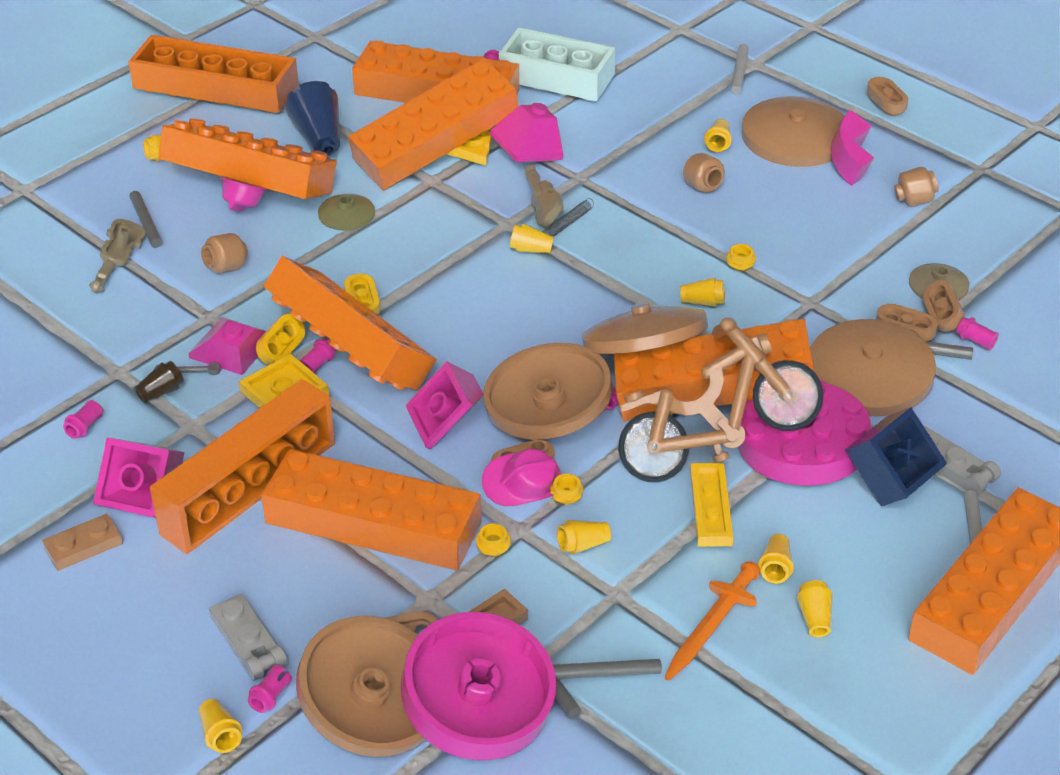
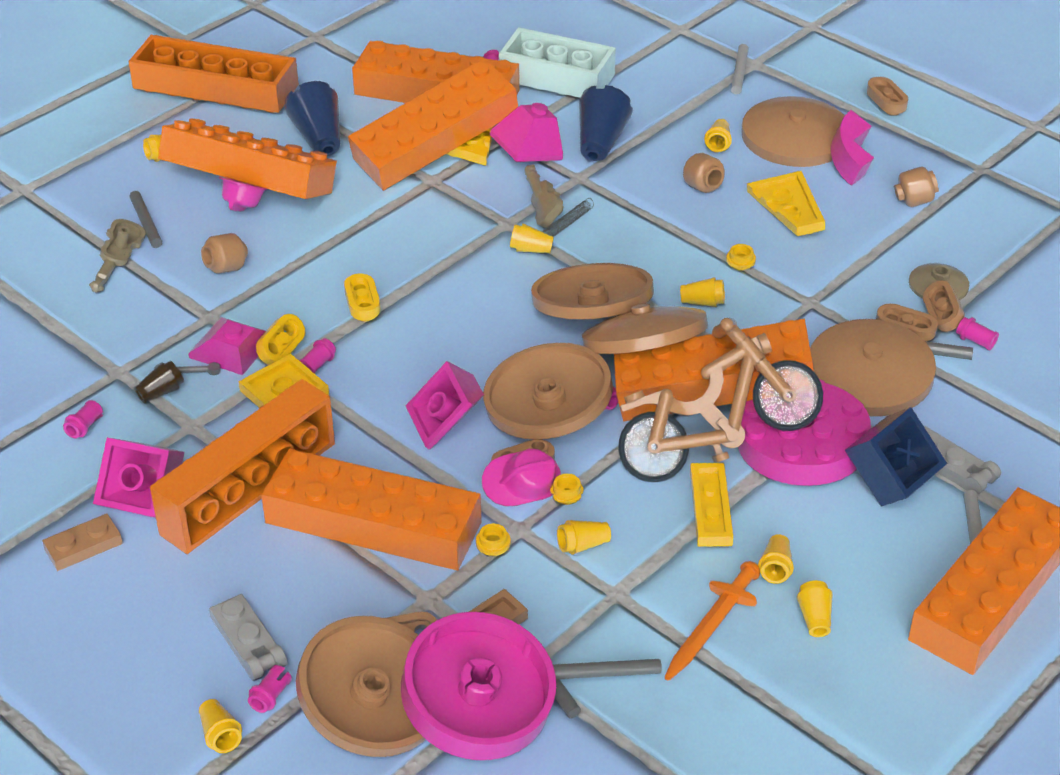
orange brick [263,255,437,391] -> none
olive dish [318,194,375,231] -> none
none -> medium nougat dish [531,263,654,319]
none -> dark blue cone [579,85,633,161]
none -> yellow wing [747,171,826,236]

